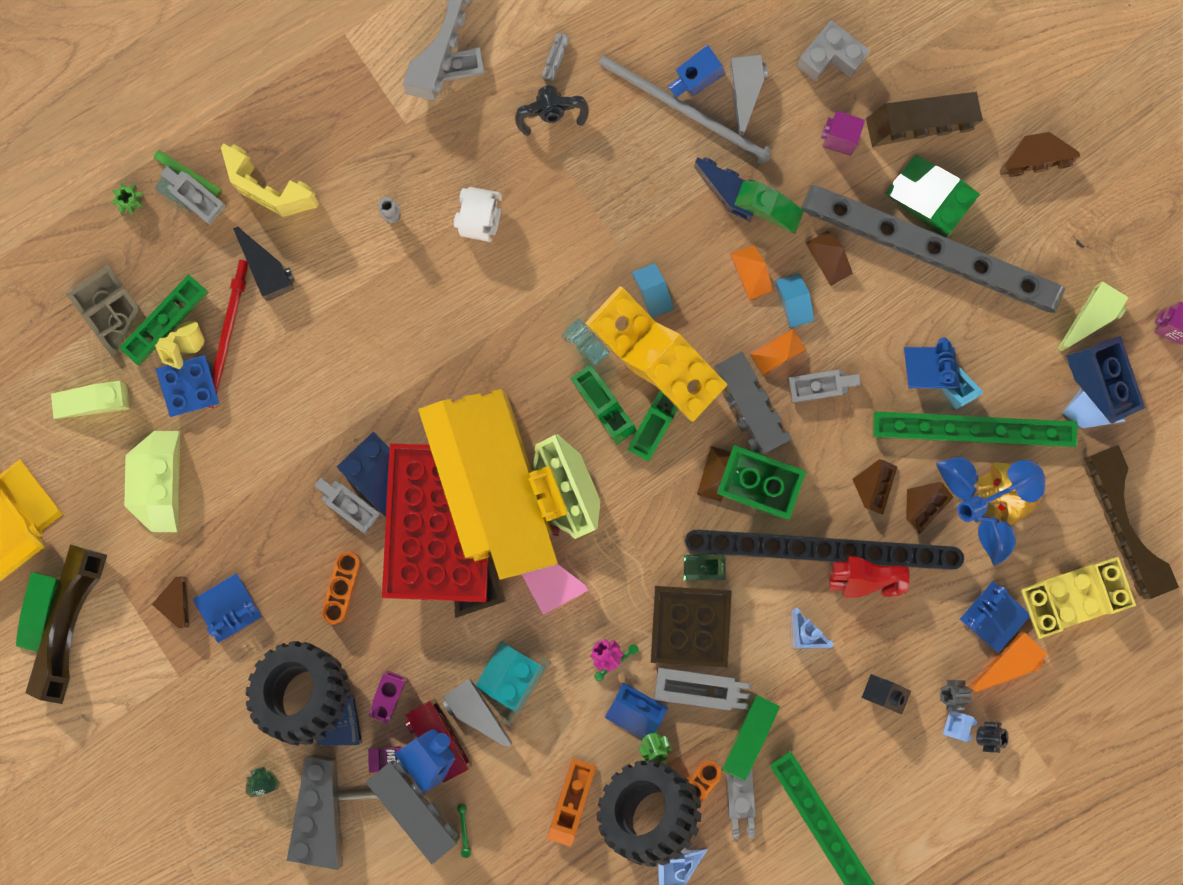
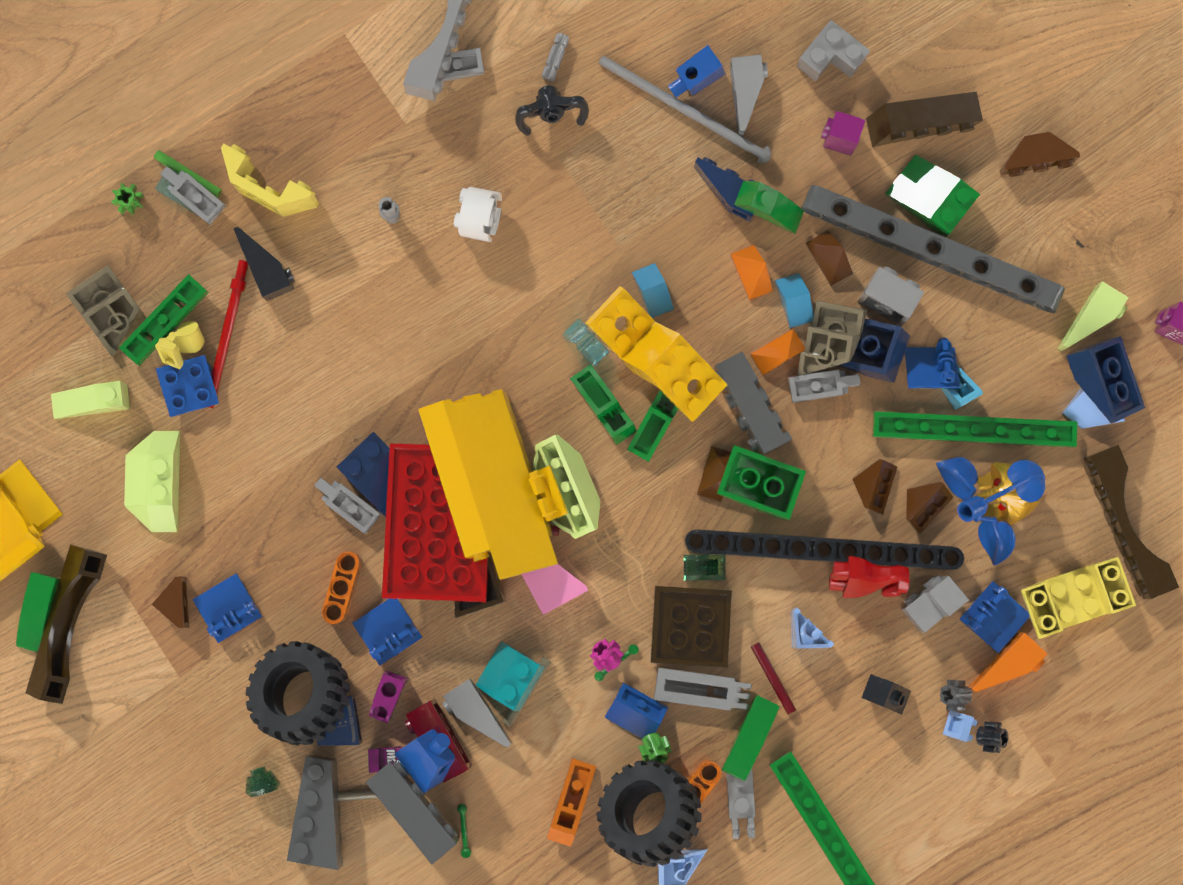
none -> blue hinge [352,599,423,666]
none -> dark red bar [751,642,796,715]
none -> dark tan slope [797,301,867,376]
none -> dark blue slope [837,318,910,383]
none -> light grey brick [857,267,924,326]
none -> light grey brick [901,575,969,633]

